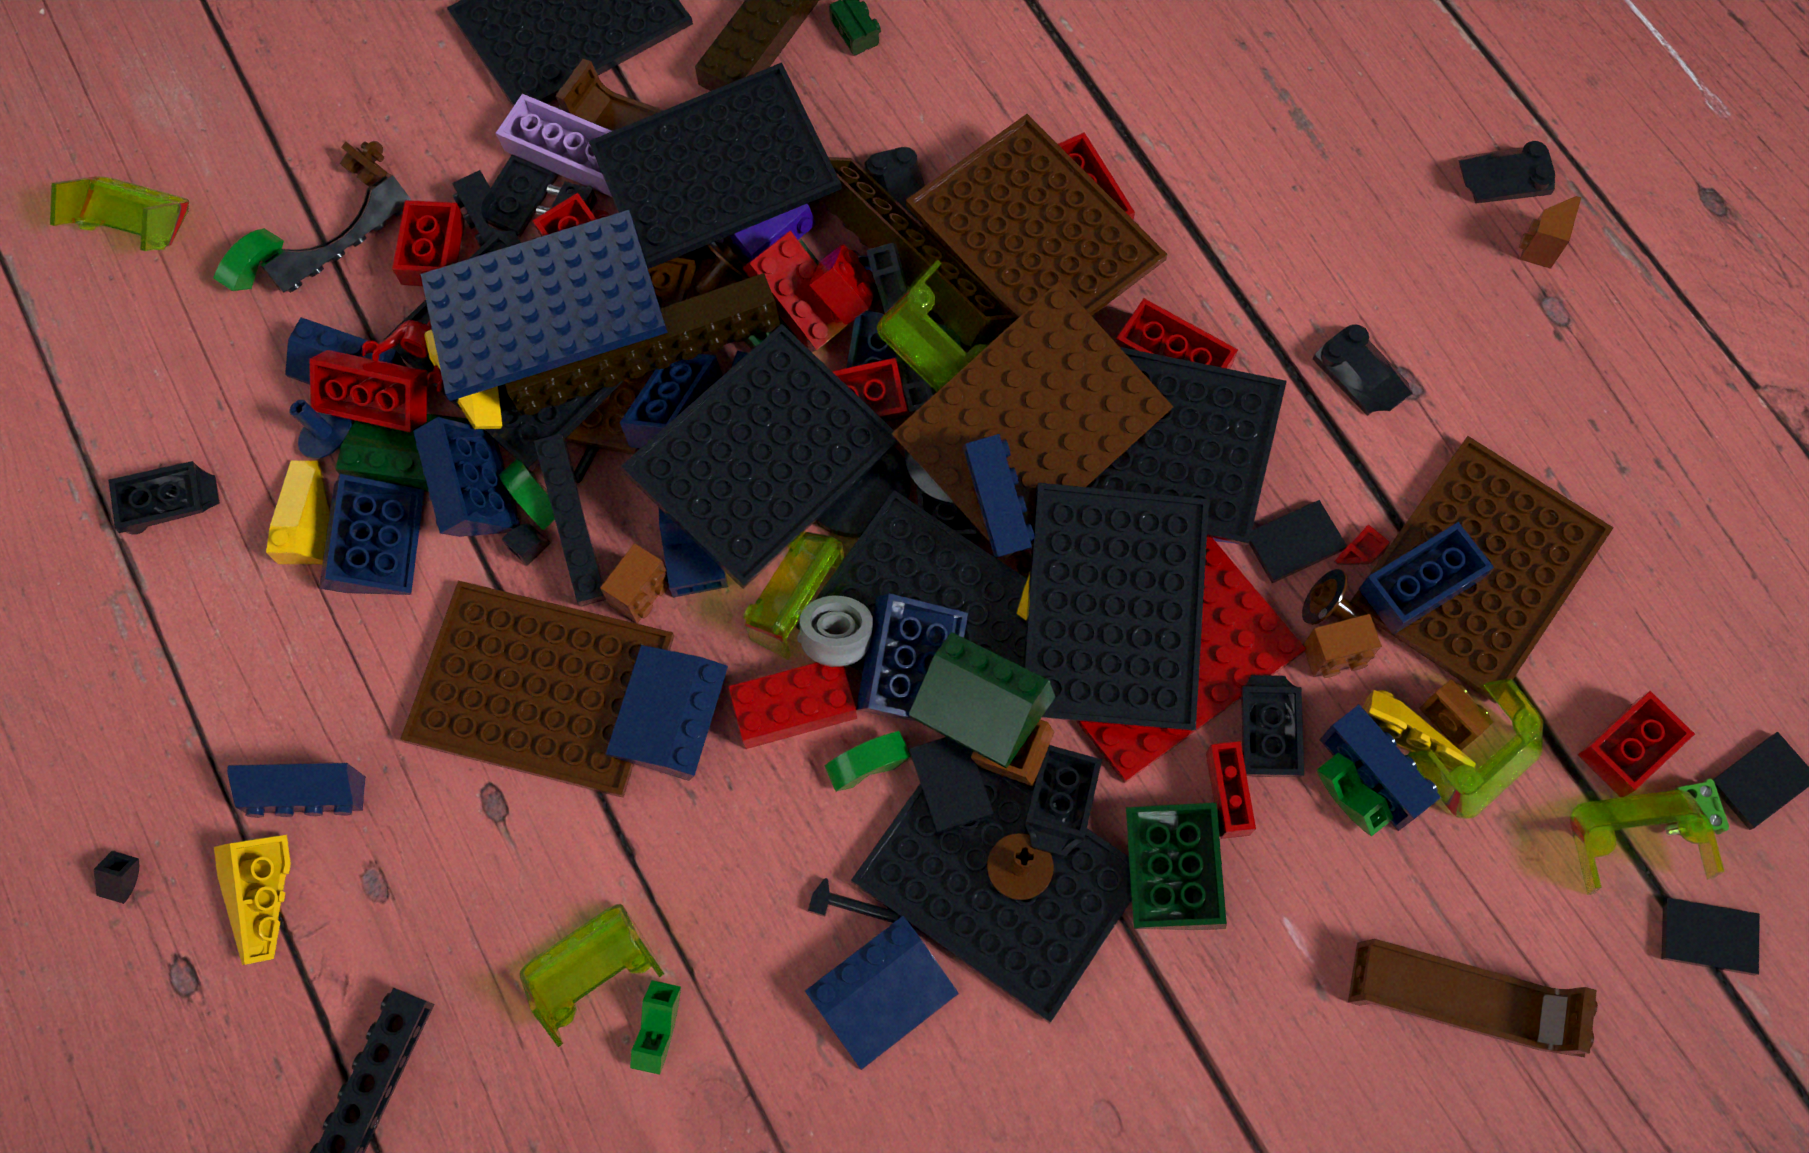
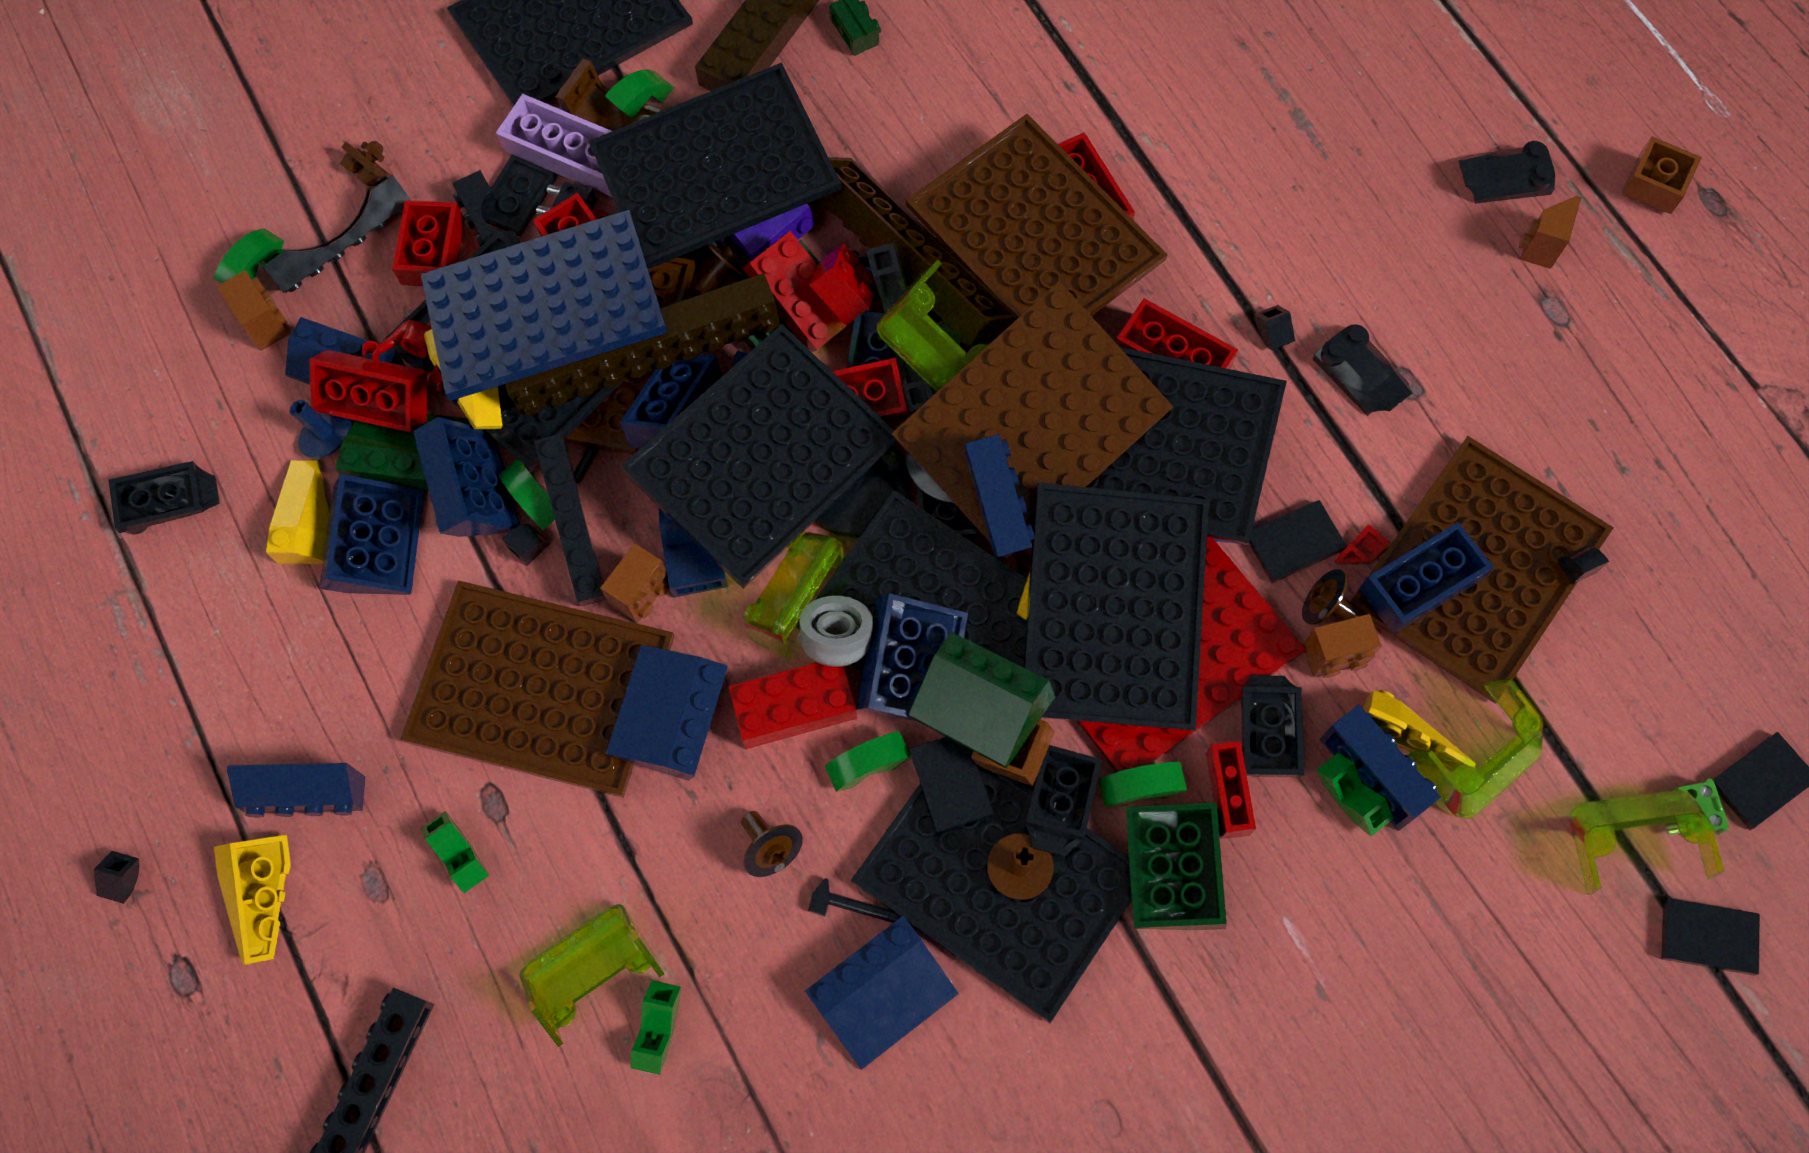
clear neon green windscreen [50,176,189,251] -> none
black slope [864,147,925,225] -> none
reddish brown panel [1348,938,1598,1058] -> none
dark orange slope [1419,679,1494,751] -> none
red brick [1577,691,1695,798] -> none
none -> dark orange brick [217,270,289,351]
none -> green brick [421,811,489,893]
none -> green brick [605,69,675,119]
none -> piece [741,811,803,877]
none -> green brick [1099,762,1187,807]
none -> black brick [1254,305,1295,350]
none -> black brick [1557,545,1609,584]
none -> dark orange brick [1622,136,1702,214]

